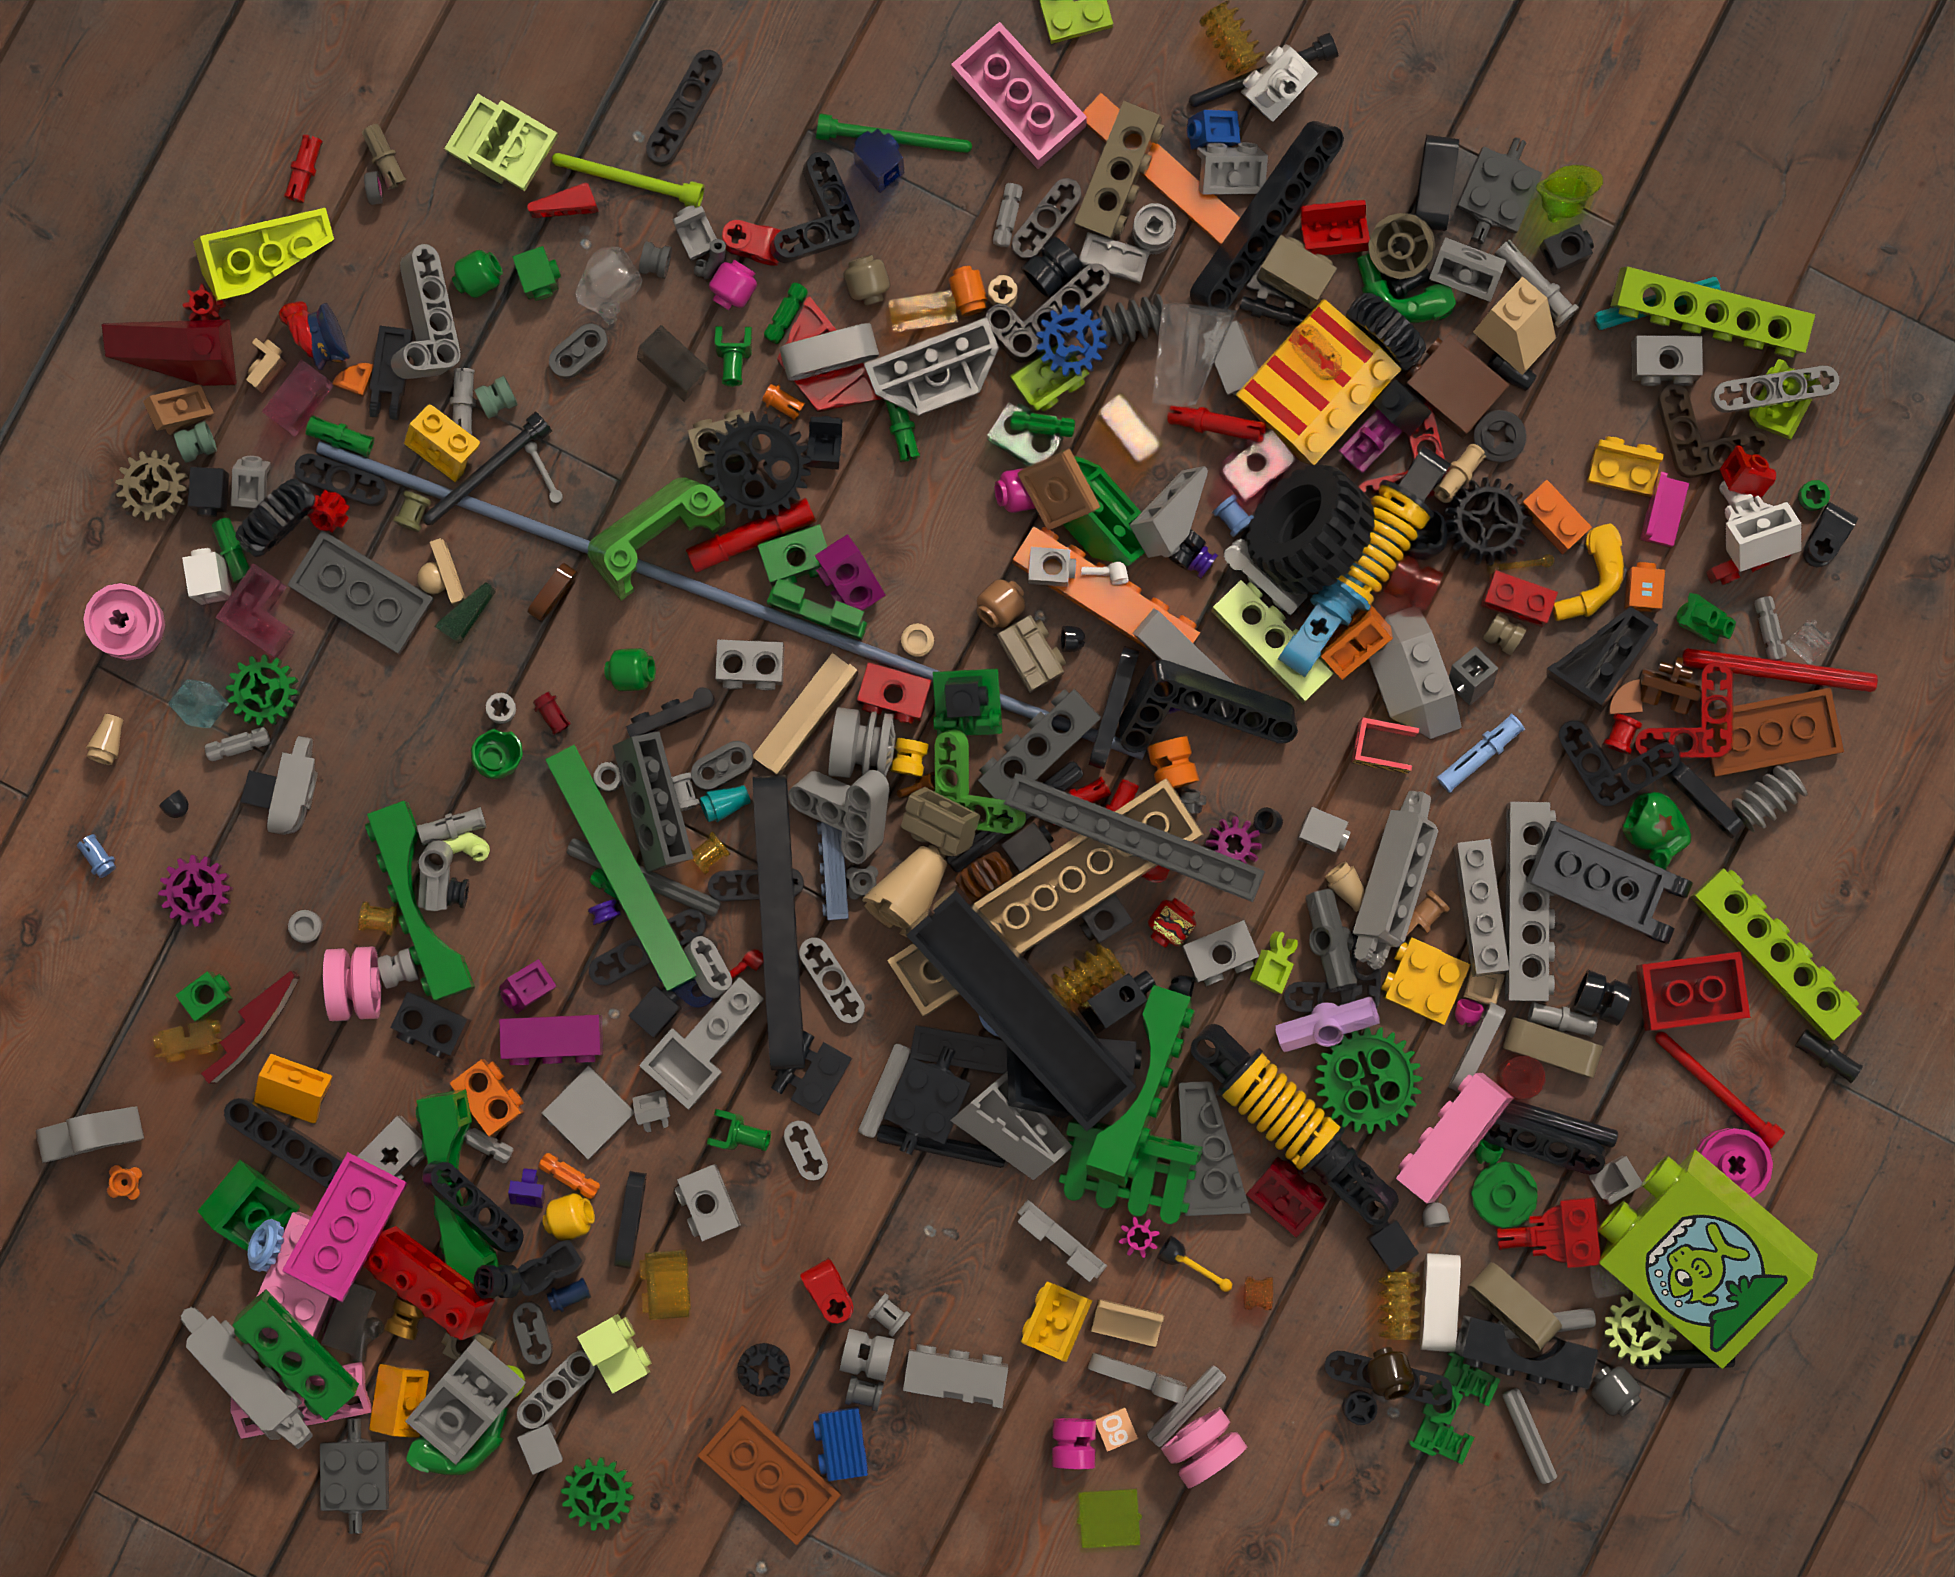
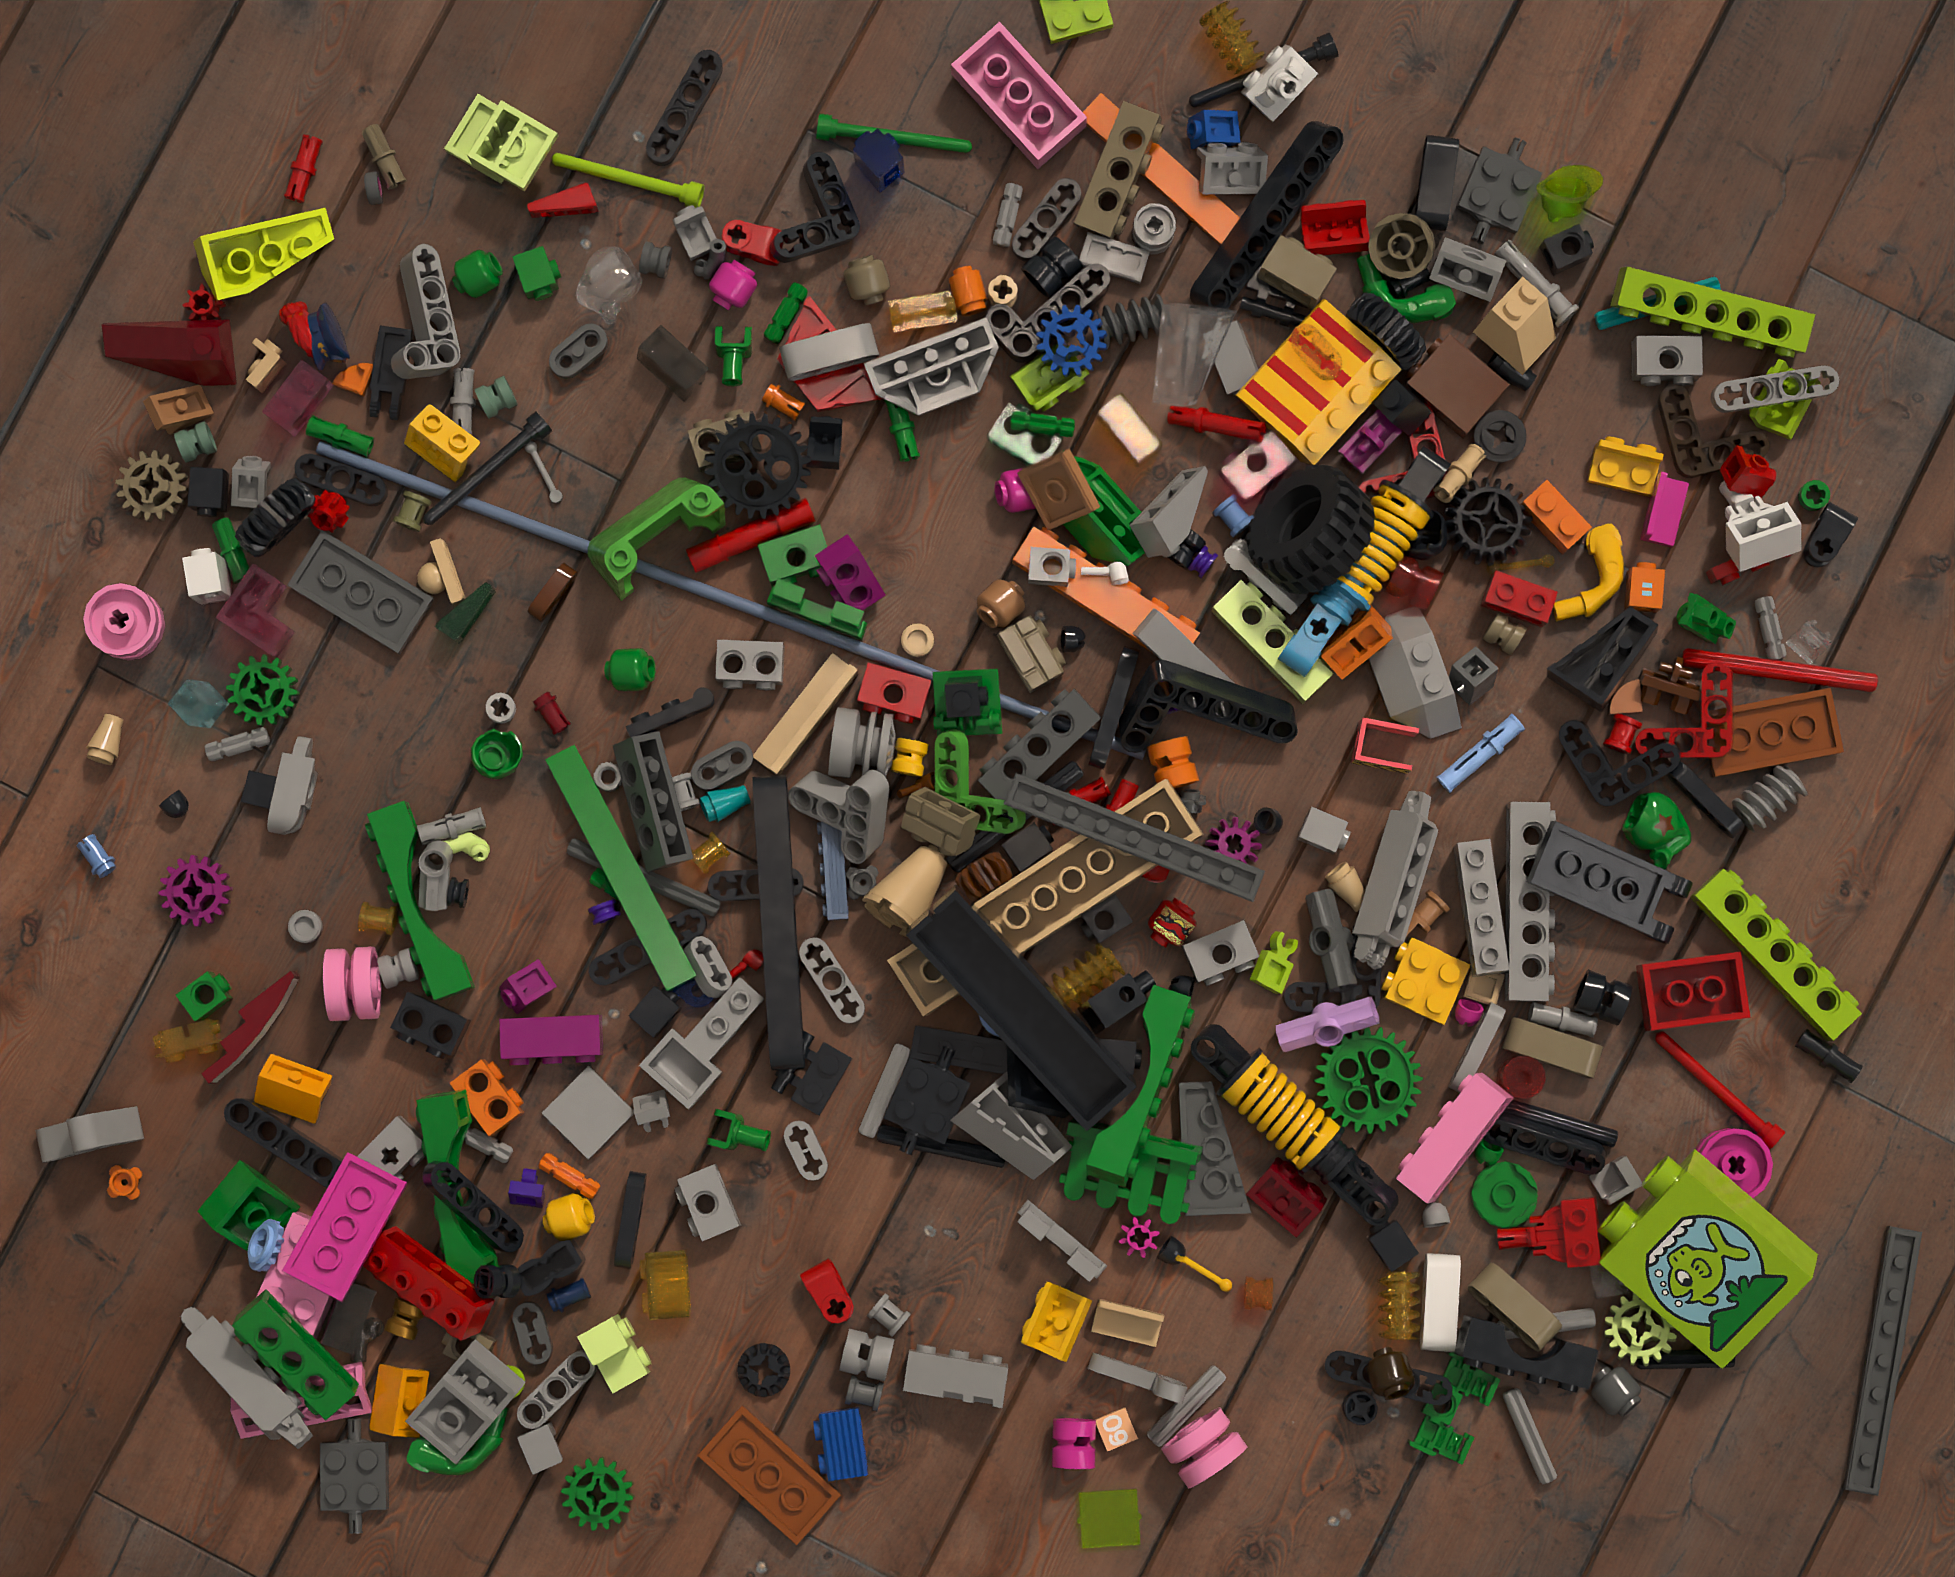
none -> dark grey tile [1843,1226,1922,1496]

